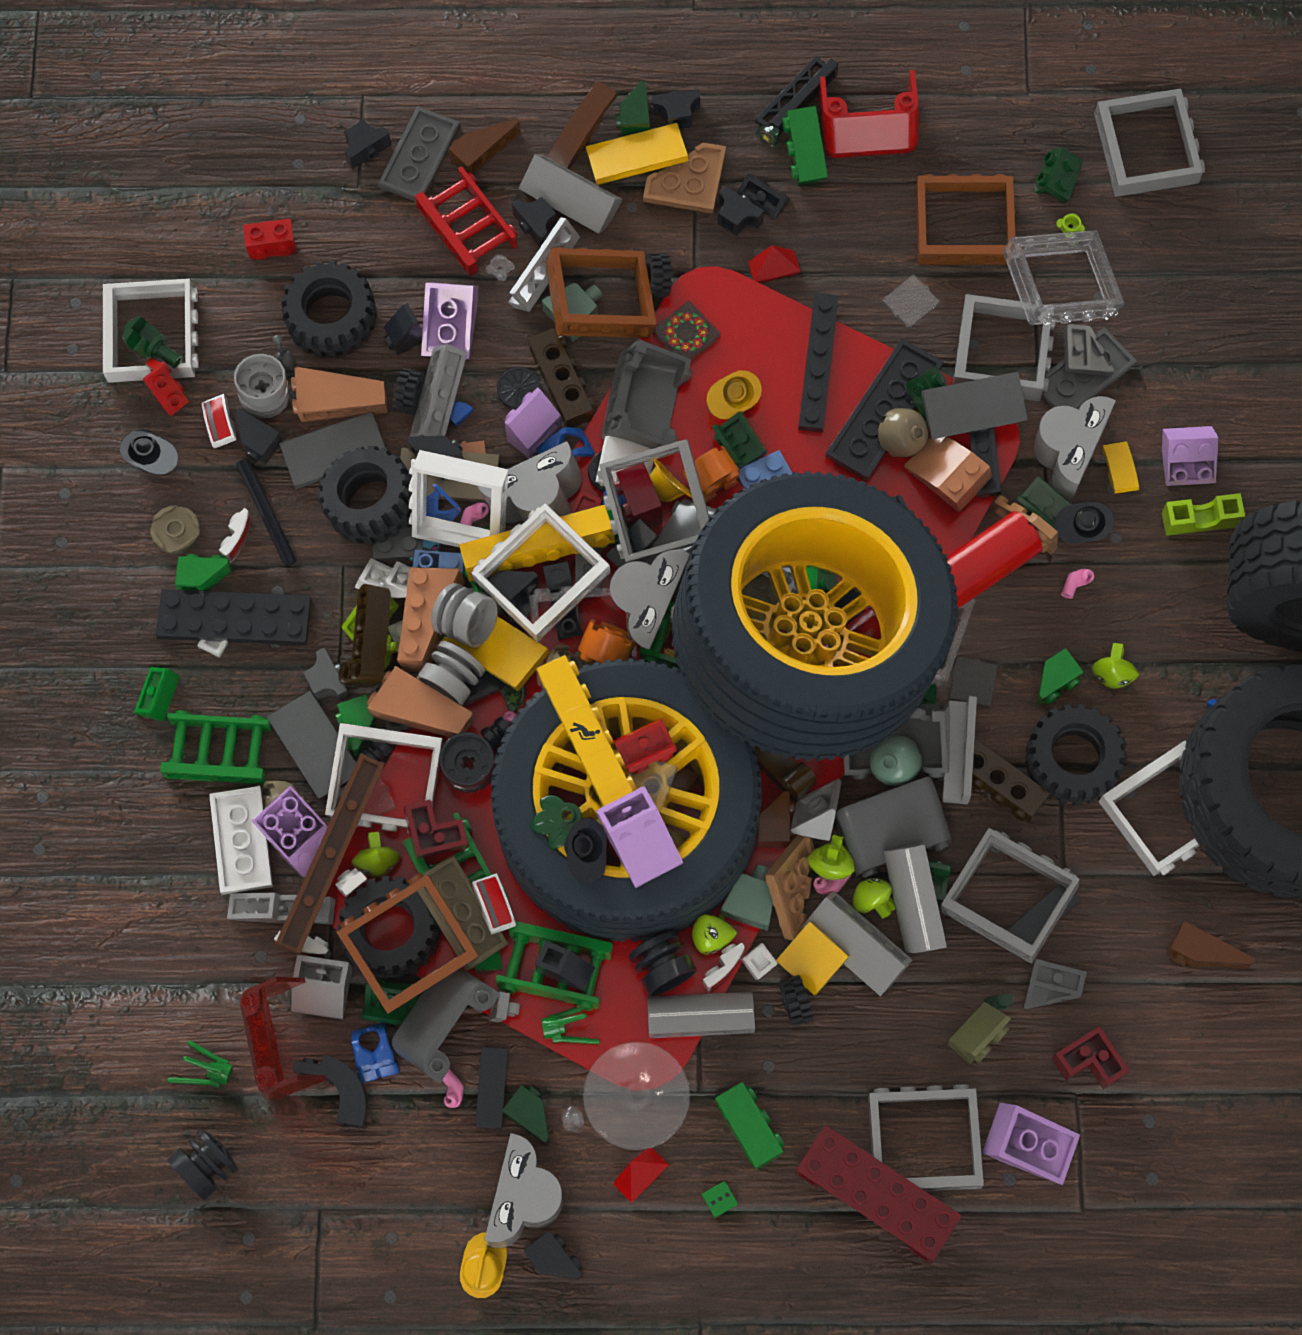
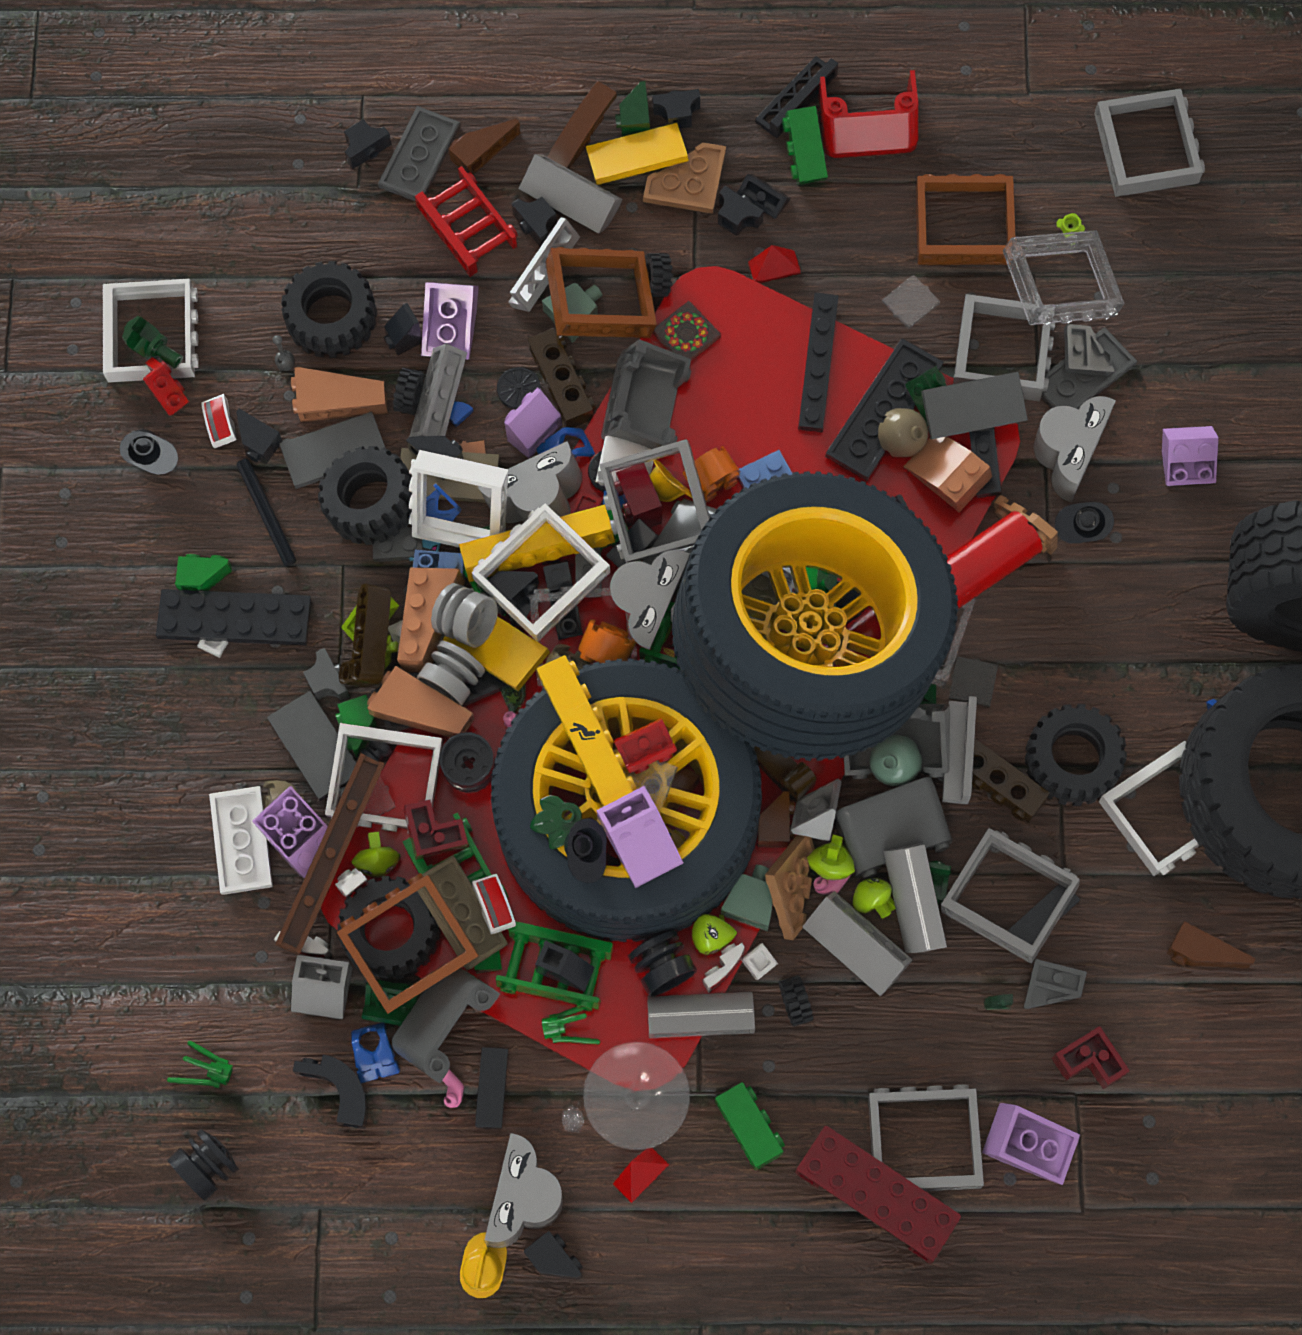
green slope [134,667,179,721] -> none
dark tan tile [150,505,201,554] -> none
green fence [160,710,272,785] -> none
white slope [219,508,252,564] -> none
light grey slope [227,893,336,924] -> none
light grey wheel [234,354,290,419] -> none
clear red windscreen [240,977,326,1100] -> none
red bracket [243,219,297,260] -> none
white slope [355,558,411,598] -> none
bright pink arm [460,503,489,526] -> none
black wheel [480,716,510,751] -> none
clear plate [486,255,515,281] -> none
light grey tile [489,992,520,1023] -> none
dark green slope [502,1085,549,1146] -> none
green tile [701,1181,738,1218] -> none
yellow piece [707,370,762,419] -> none
dark green bracket [712,411,768,468] -> none
clear green tile [755,125,779,147] -> none
yellow tile [776,921,850,996] -> none
olive slope [947,1002,1011,1066] -> none
dark green bracket [1016,476,1071,529] -> none
dark green bracket [1034,146,1083,203] -> none
green slope [1036,648,1084,706] -> none
bright pink arm [1061,569,1094,599] -> none
lime piece [1091,643,1139,689] -> none
yellow slope [1102,441,1139,494] -> none
lime arch [1162,493,1245,536] -> none

